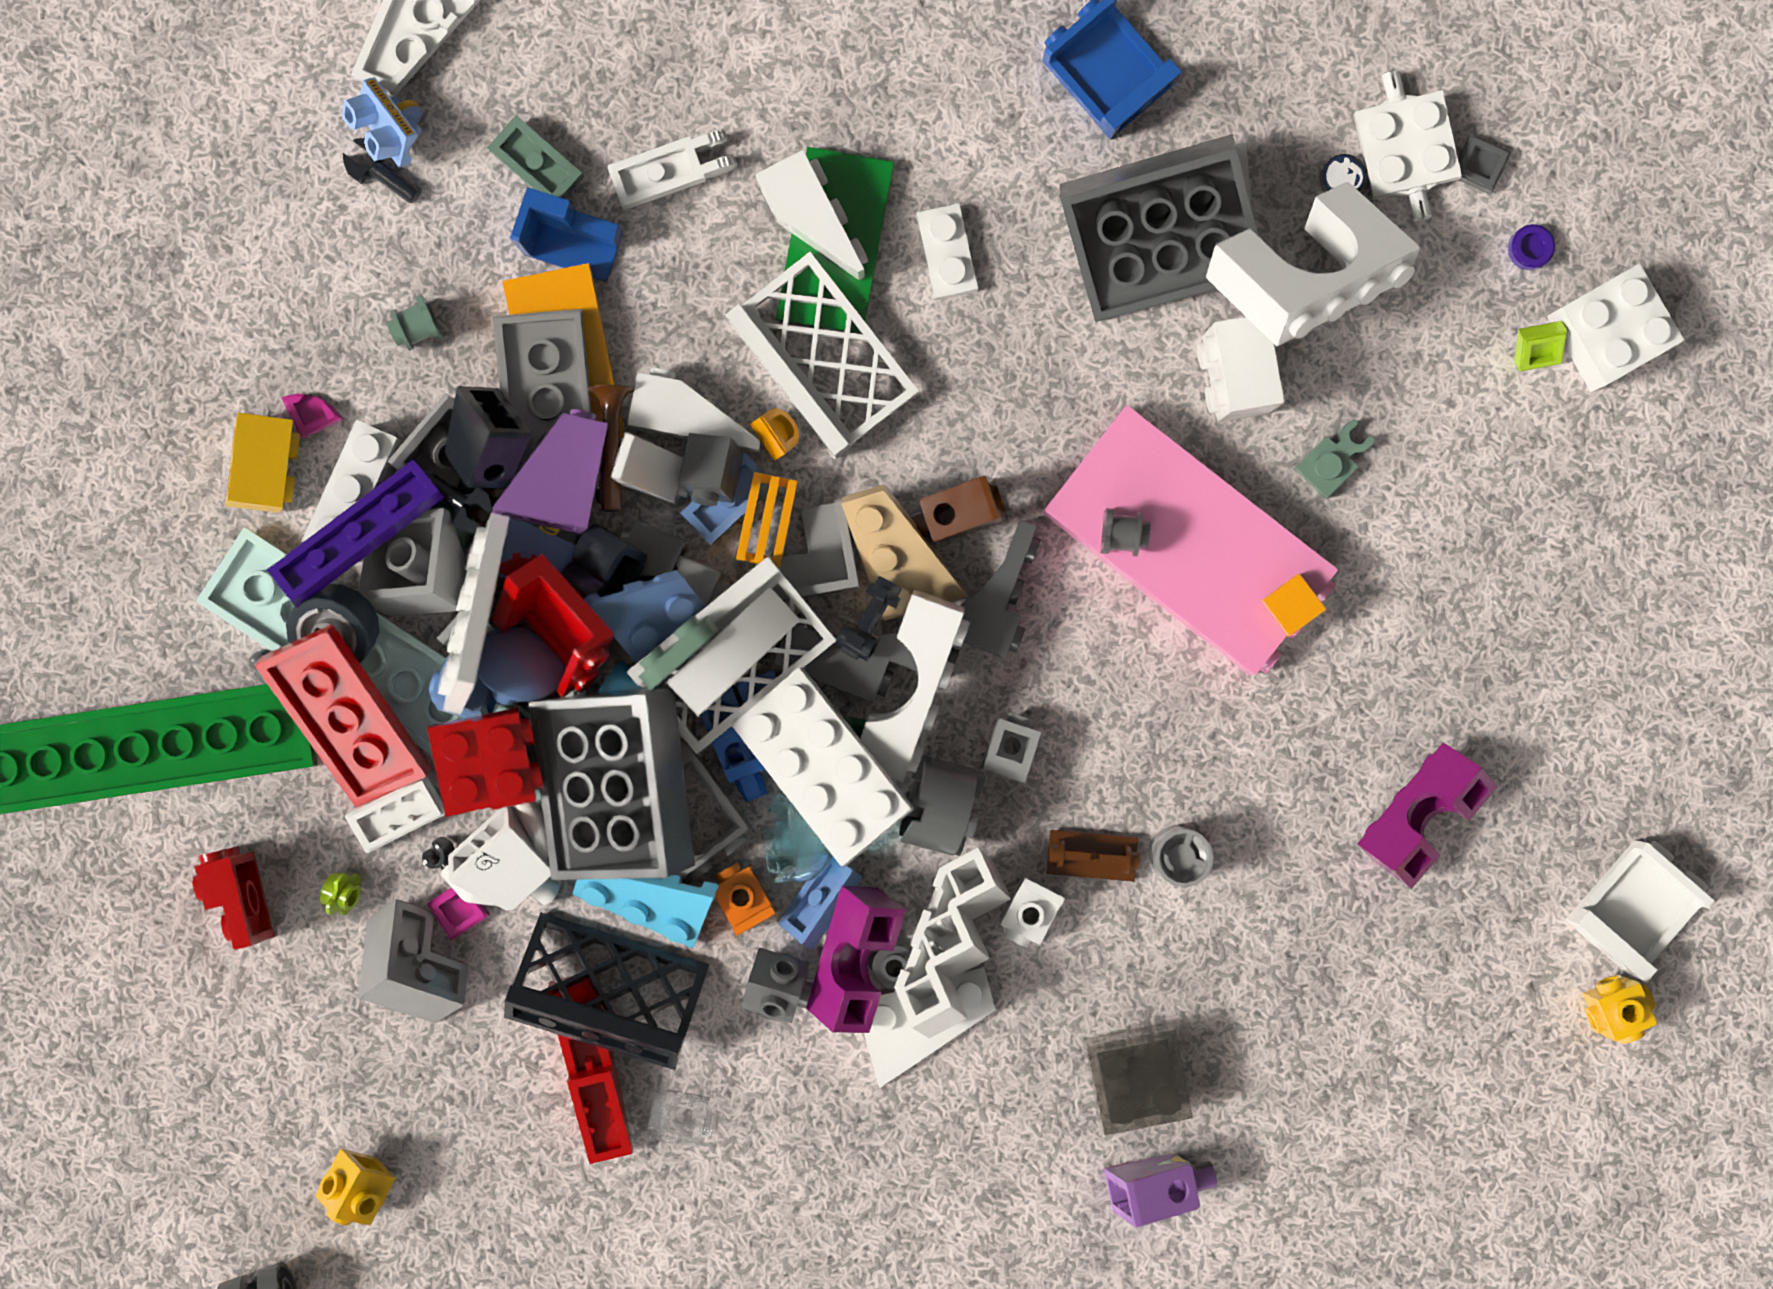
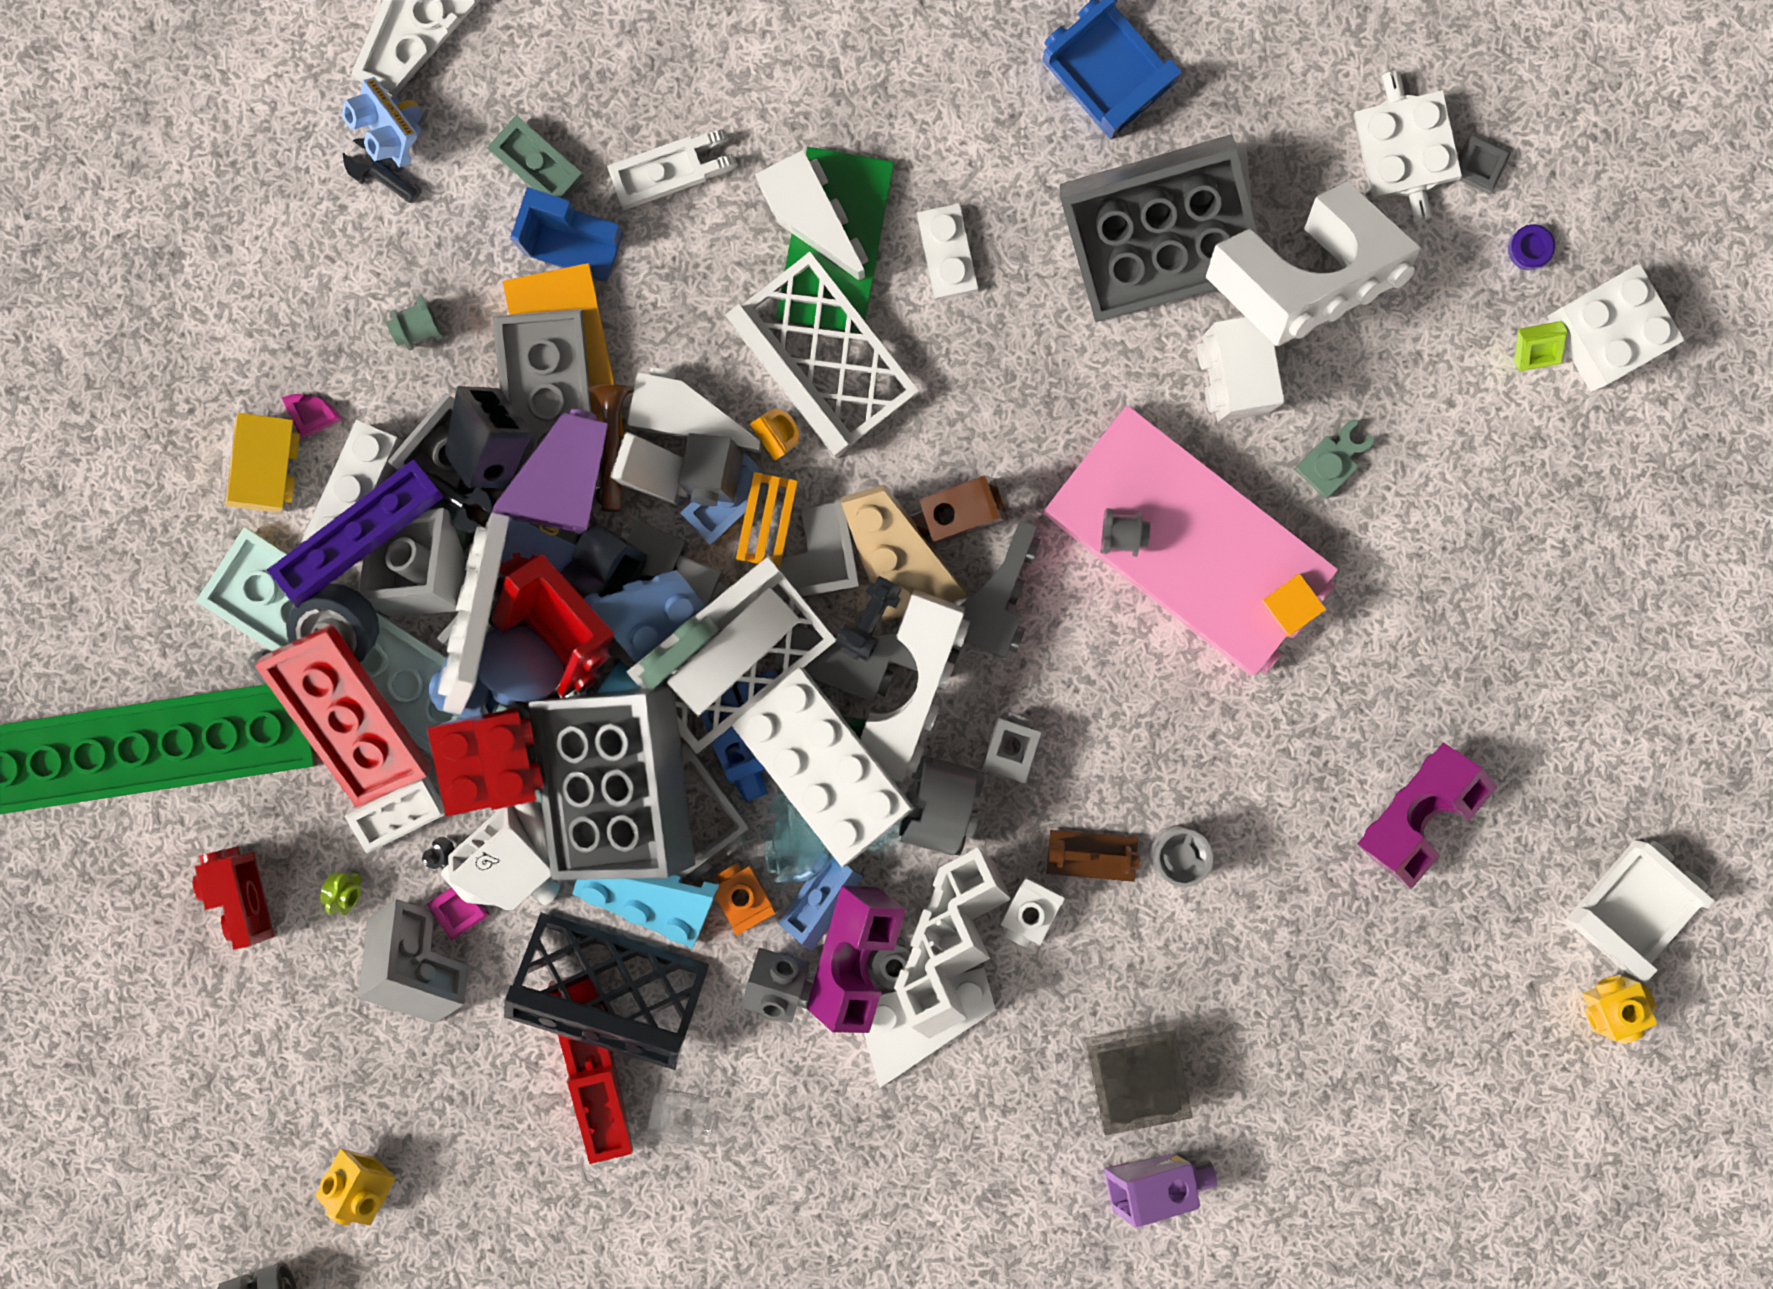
tile [1320,154,1366,193] -> none

